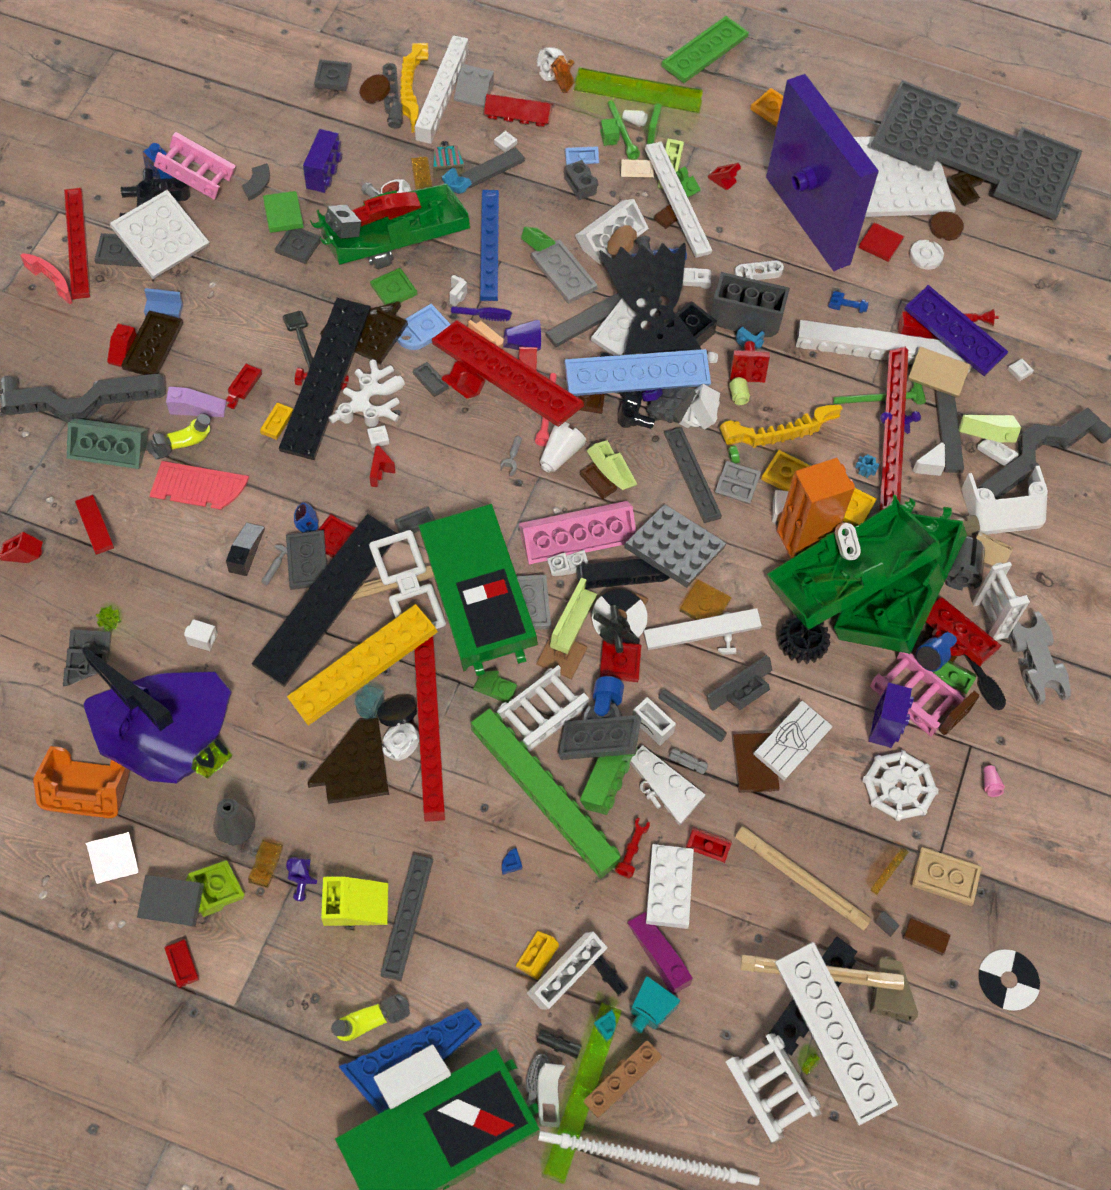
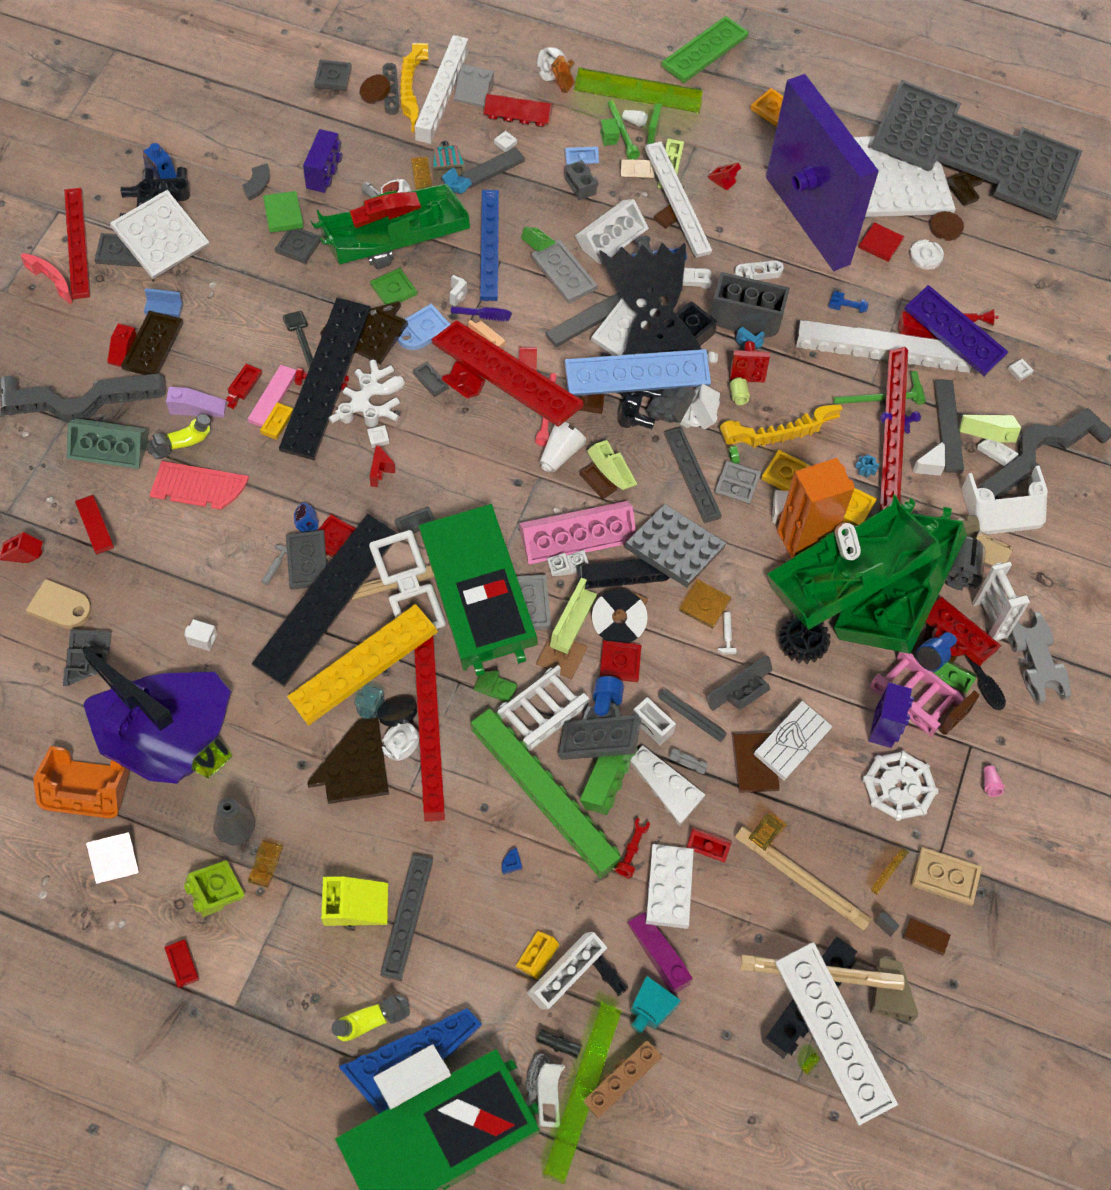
clear neon green gear [96,605,121,631] -> none
dark grey tile [137,875,204,927] -> none
bright pink fence [154,132,236,200] -> none
black slope [226,523,265,576] -> none
dark purple piece [286,857,317,901] -> none
dark grey brick [325,205,361,238] -> none
dark grey cone [387,102,403,128] -> none
light grey piece [501,436,522,476] -> none
dark purple slope [503,320,541,351] -> none
white hose [538,1131,760,1186] -> none
pearl dark grey bar [593,605,640,653] -> none
teal tile [594,1010,616,1042] -> none
medium nougat tile [607,225,637,257] -> none
white hand [640,781,661,809] -> none
dark purple tile [642,388,663,401] -> none
white tile [644,608,762,650] -> none
bright green plate [676,166,701,198] -> none
white fence [726,1034,822,1143] -> none
tan tile [907,346,970,398] -> none
sticker [979,950,1040,1011] -> none
none -> tan tile [26,579,91,629]
none -> bright pink tile [248,365,296,427]
none -> clear yellow slope [748,812,787,851]

